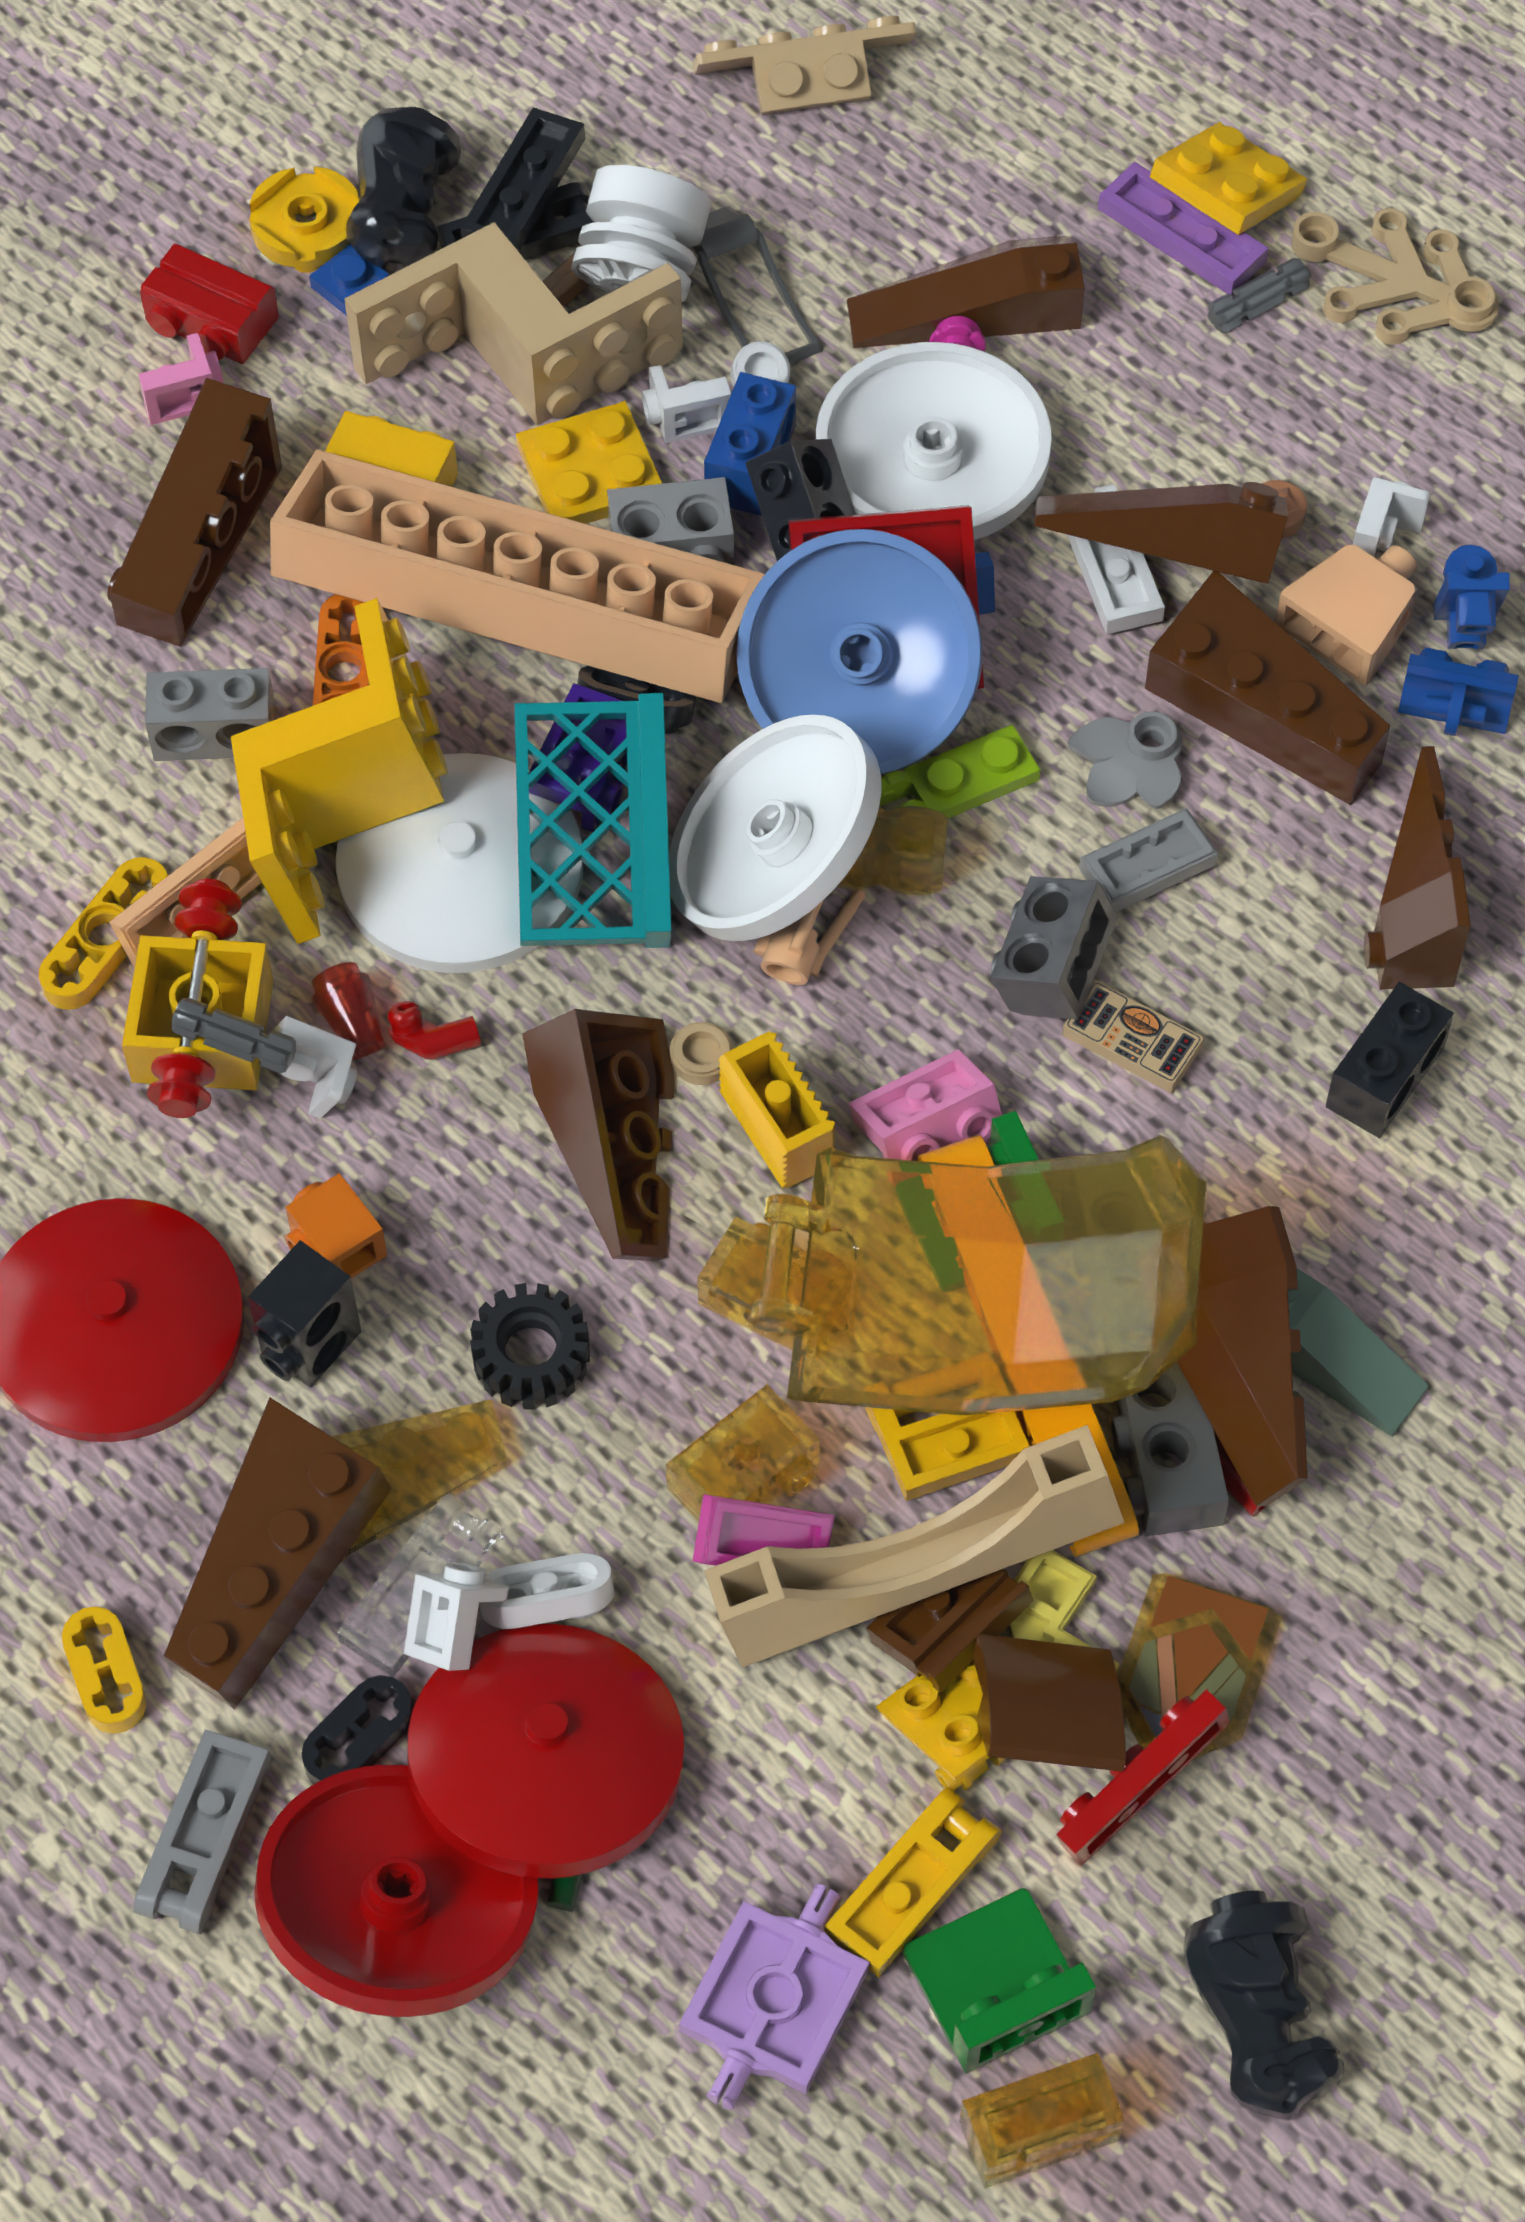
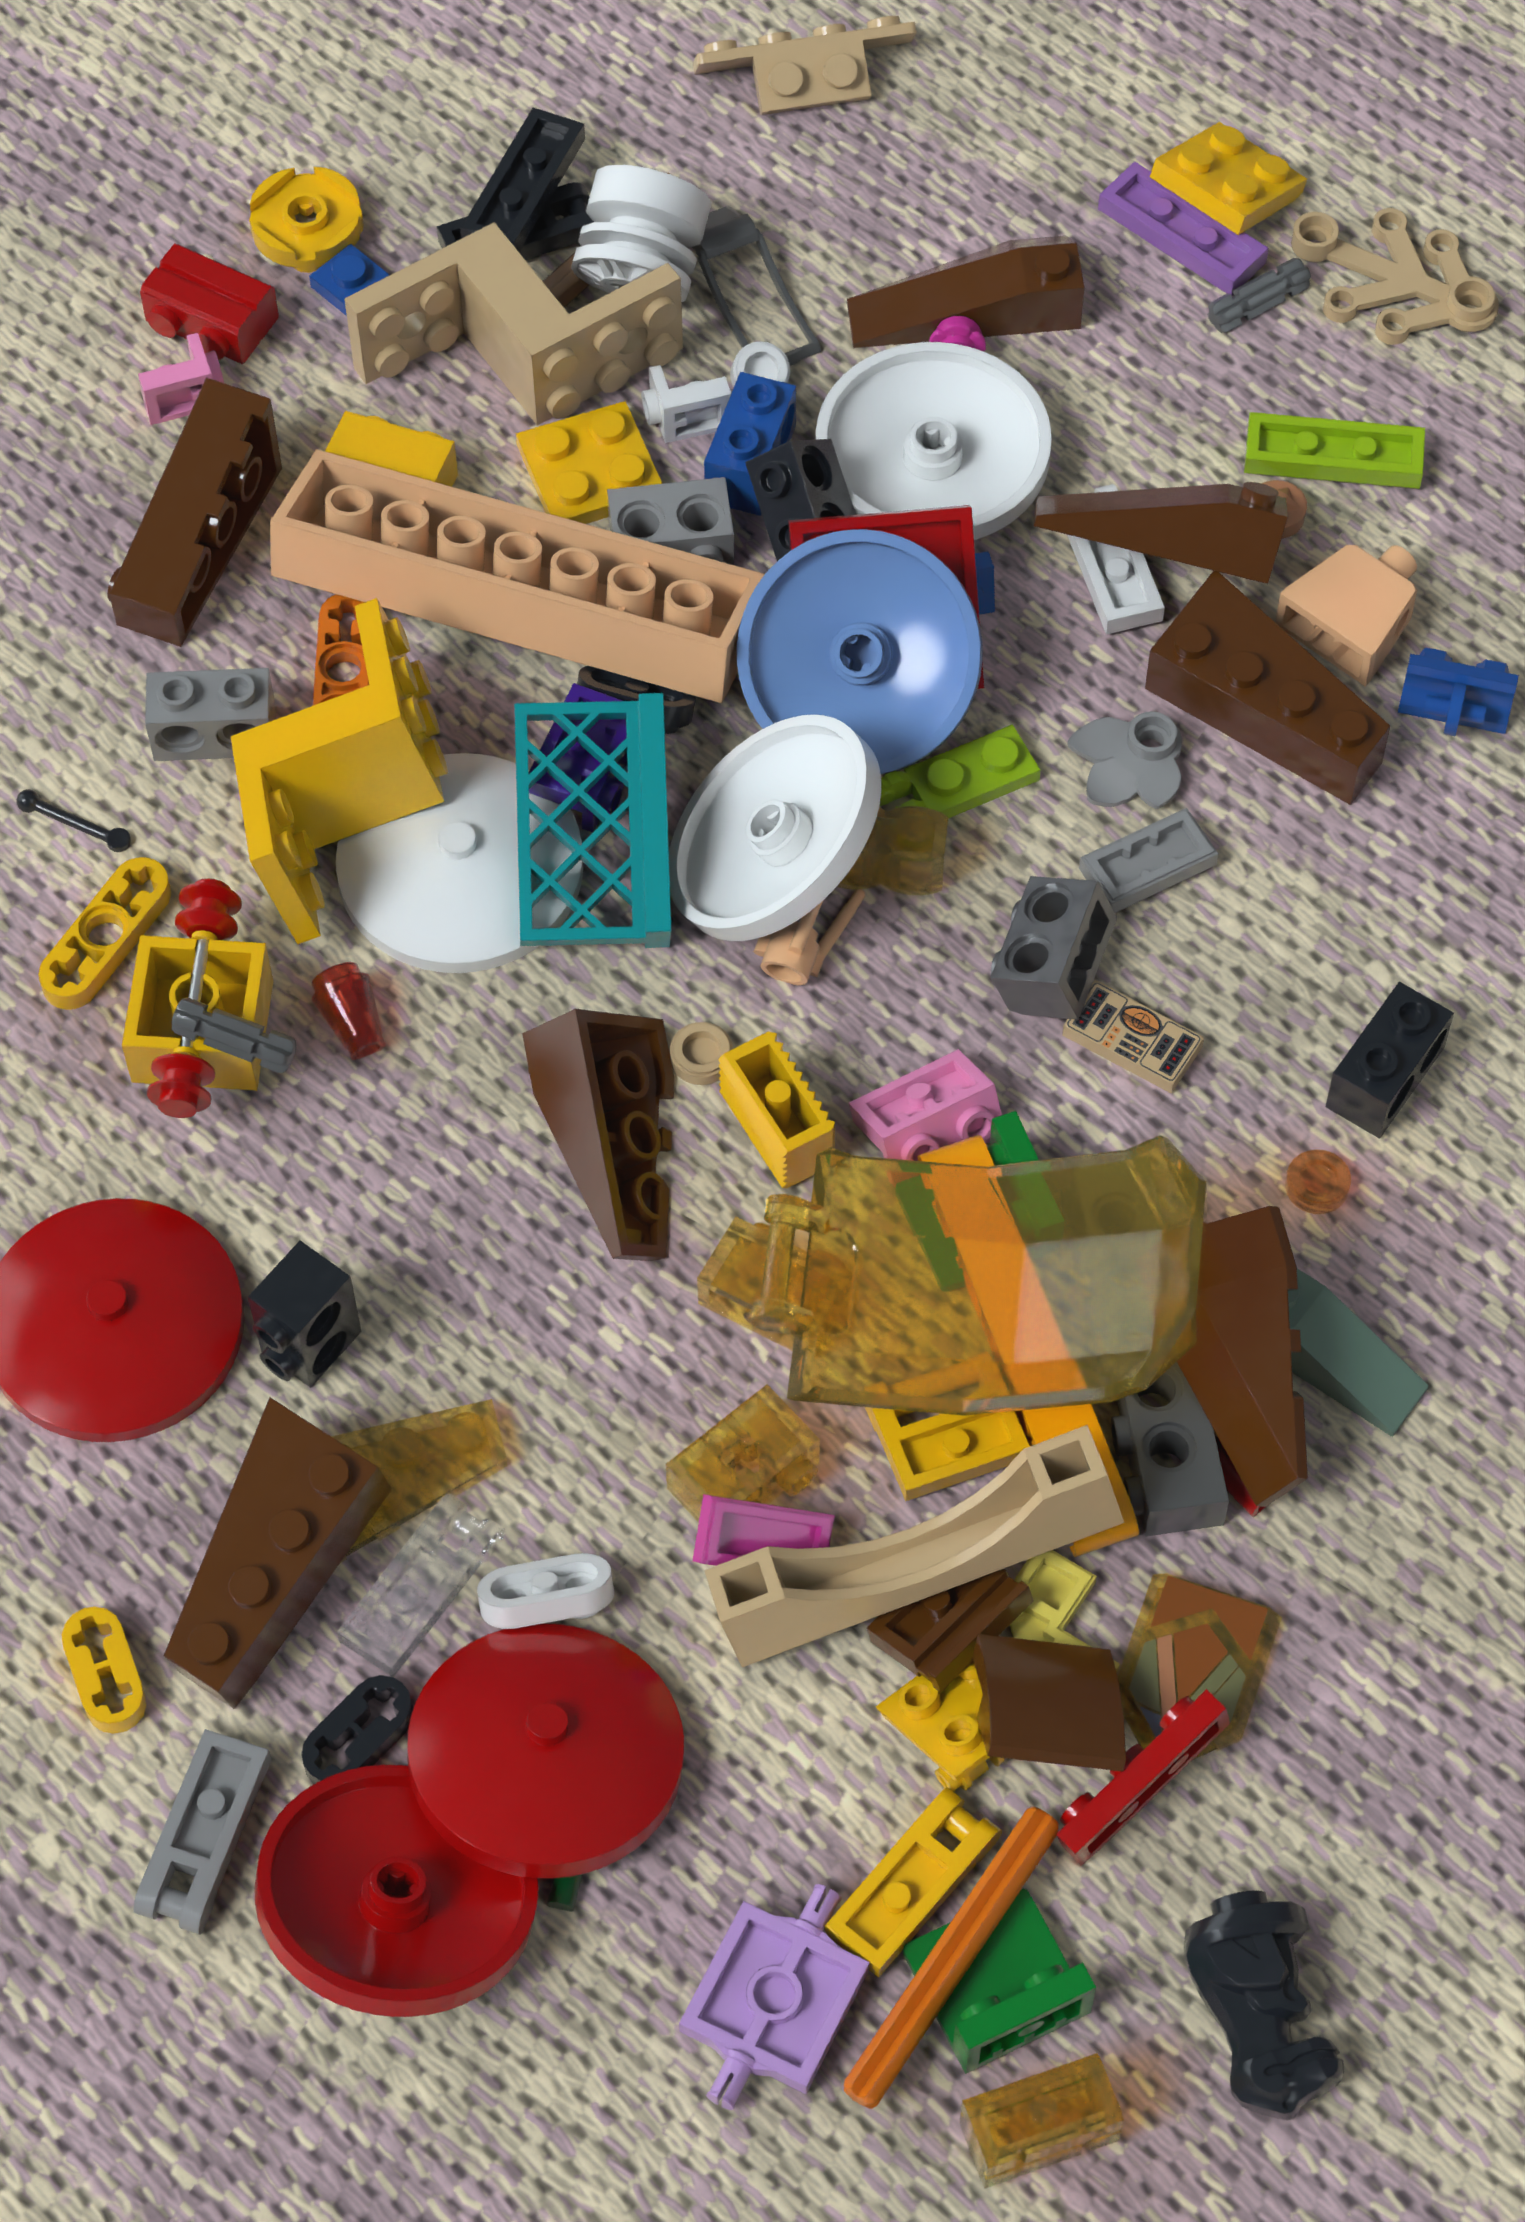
light nougat tile [109,818,262,968] -> none
white bracket [258,1016,357,1118] -> none
orange brick [284,1173,387,1278] -> none
black animal [345,107,461,266] -> none
red arm [388,1001,481,1060] -> none
white bracket [404,1563,509,1671] -> none
black tyre [470,1283,590,1410] -> none
white bracket [1353,477,1430,558] -> none
reddish brown wedge [1364,746,1471,990] -> none
blue hips [1433,544,1510,649] -> none
none -> black hinge [16,789,131,852]
none -> orange axle [844,1806,1059,2109]
none -> lime plate [1244,412,1425,489]
none -> clear orange tile [1285,1149,1351,1214]

